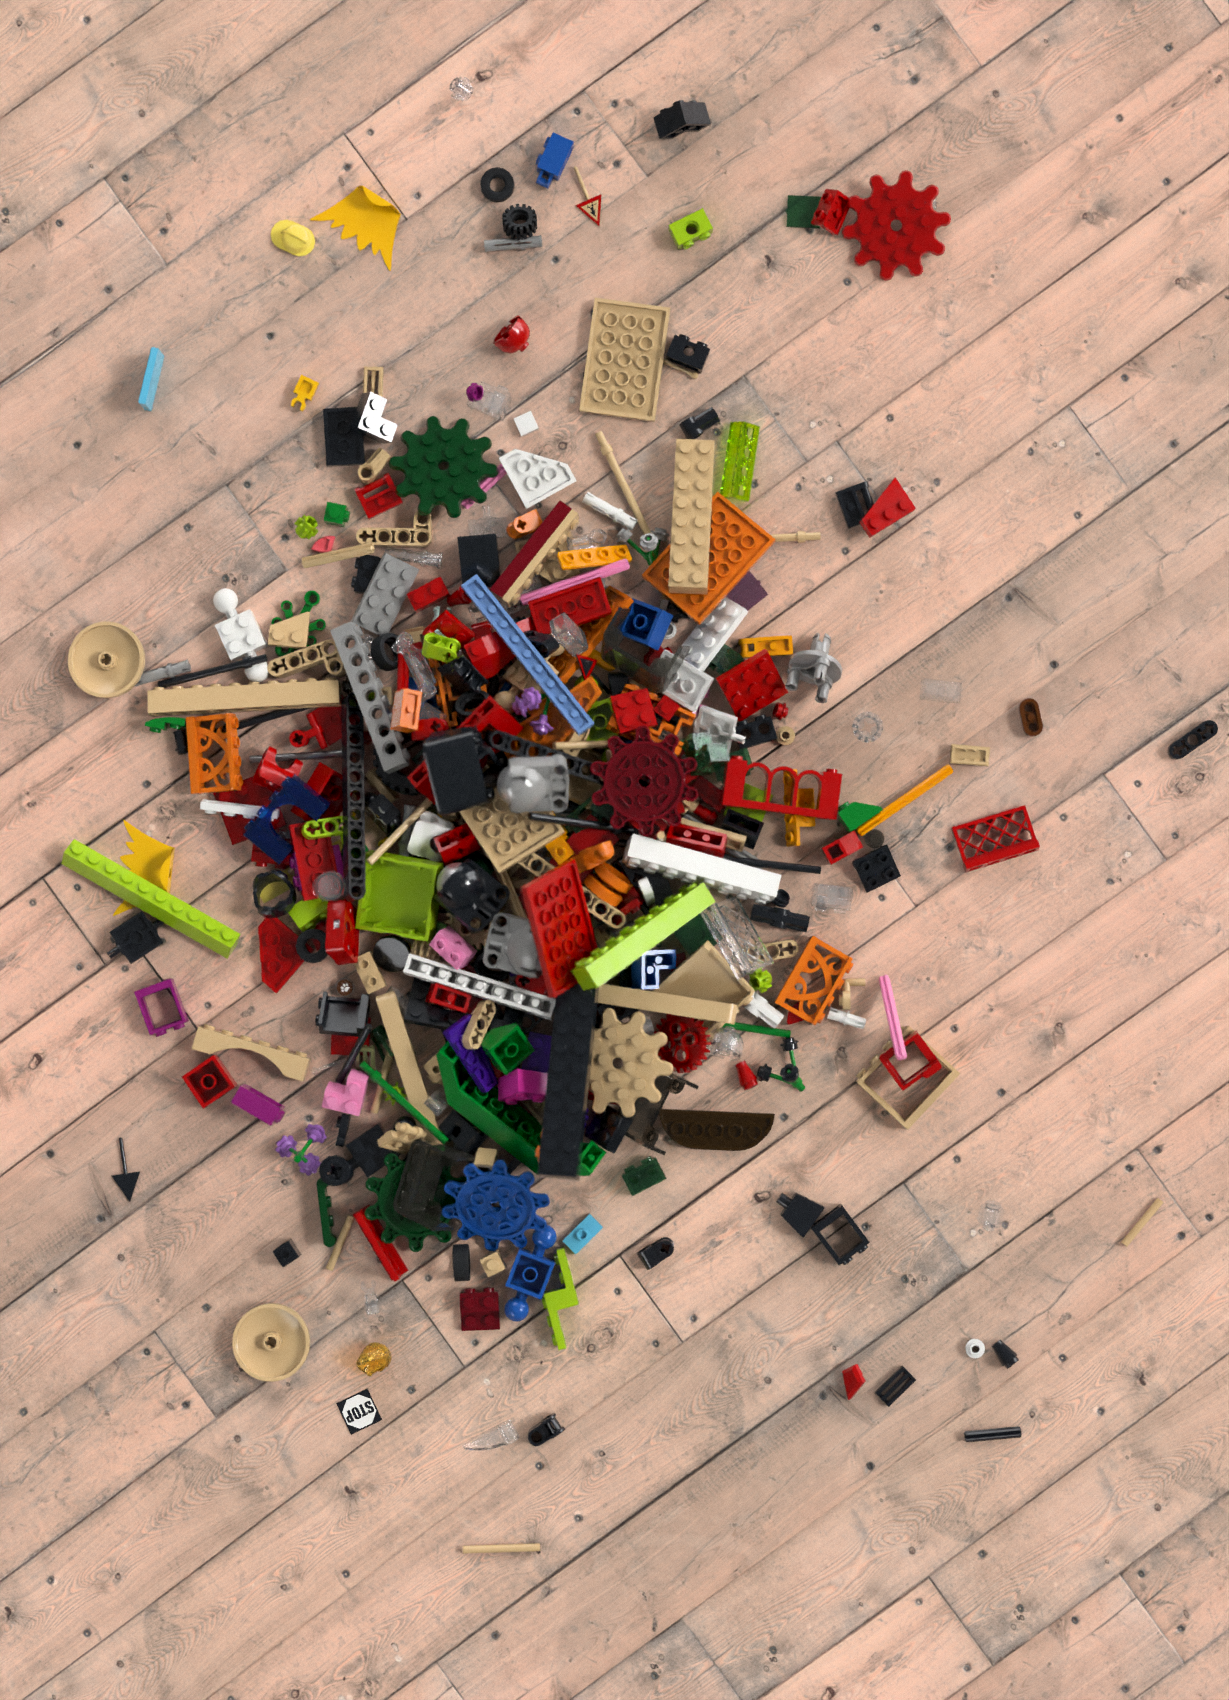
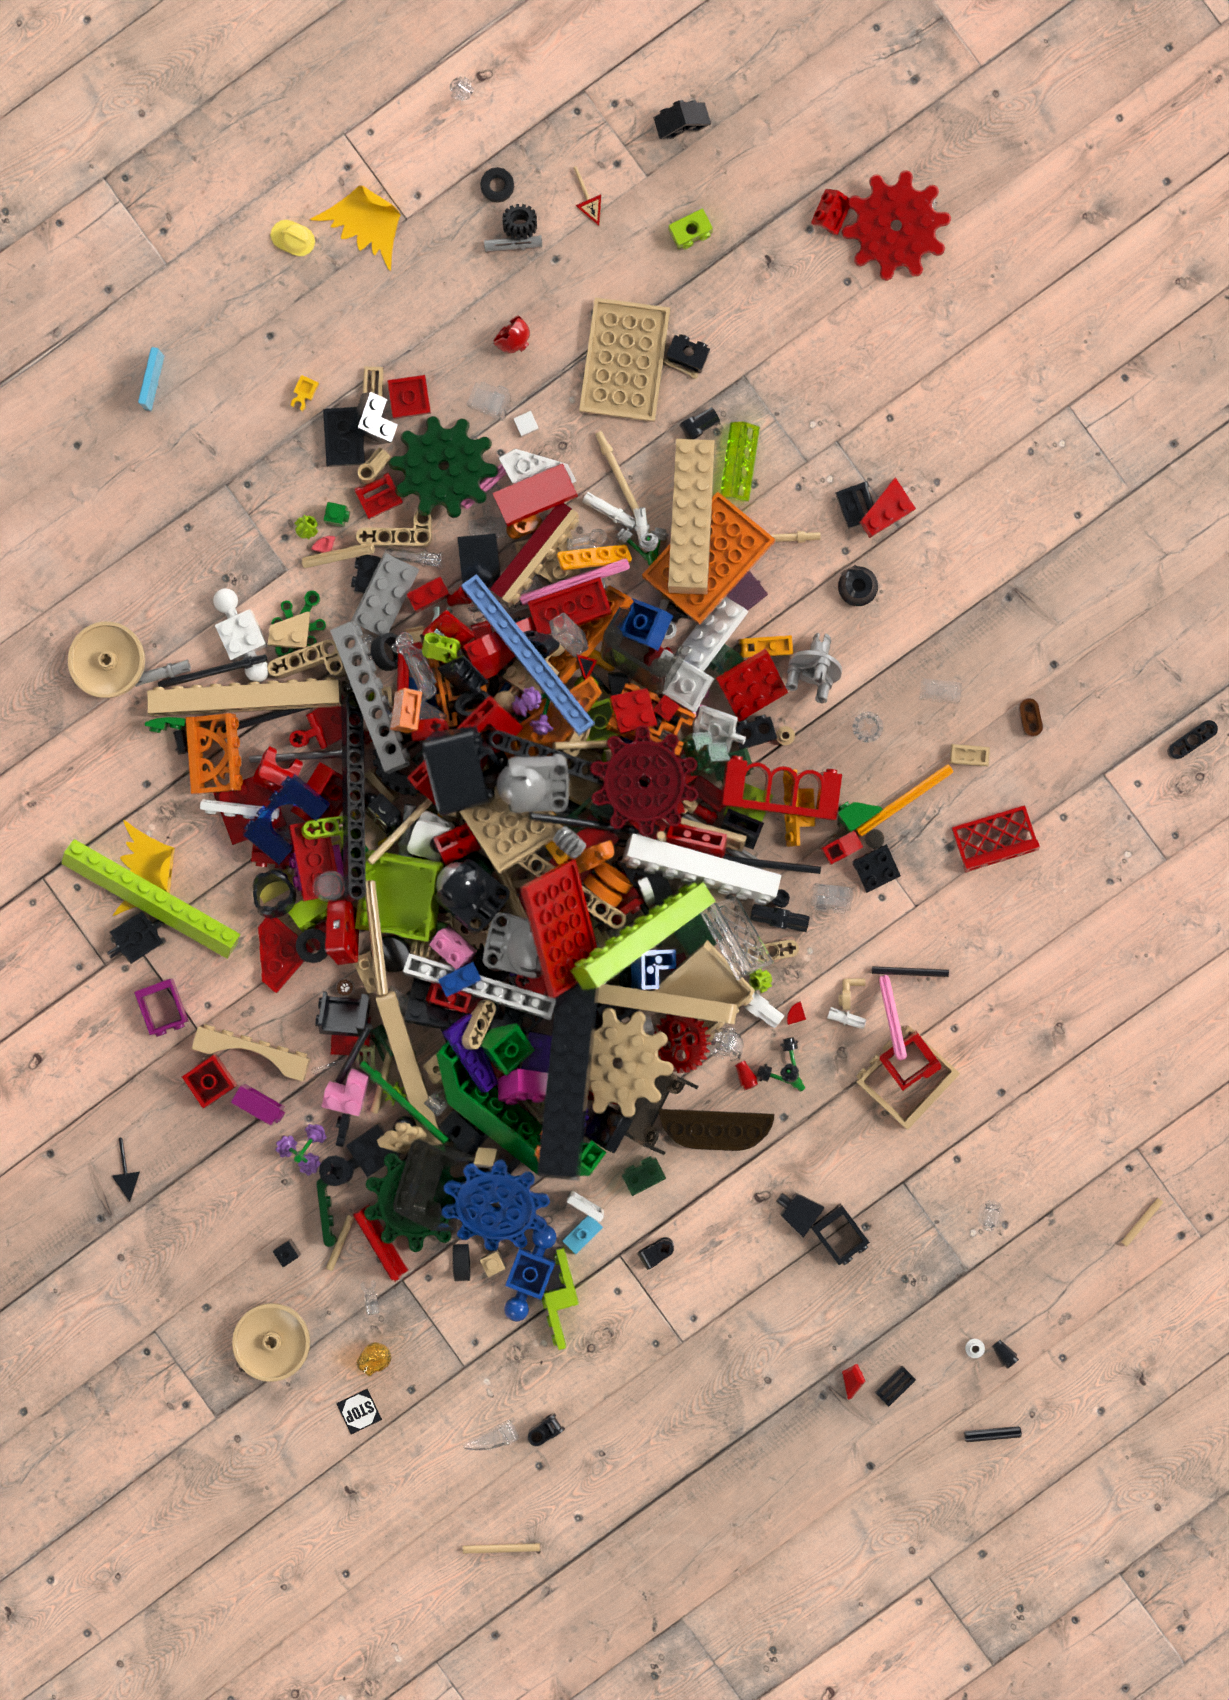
dark red plate [459,1287,500,1331] -> none
magenta plate [466,383,484,402] -> none
blue brick [535,132,574,189] -> none
green bar [721,1022,791,1038] -> none
red plate [772,702,788,721] -> none
orange fence [774,936,854,1025] -> none
clear green piece [785,195,821,229] -> none
none -> tan axle [365,880,388,995]
none -> red plate [387,375,431,419]
none -> blue plate [438,962,482,997]
none -> tile [492,463,578,527]
none -> light grey gear [553,826,586,858]
none -> white tile [567,1191,604,1222]
none -> white pin [633,507,650,548]
none -> black piece [838,565,878,606]
none -> black bar [872,966,949,977]

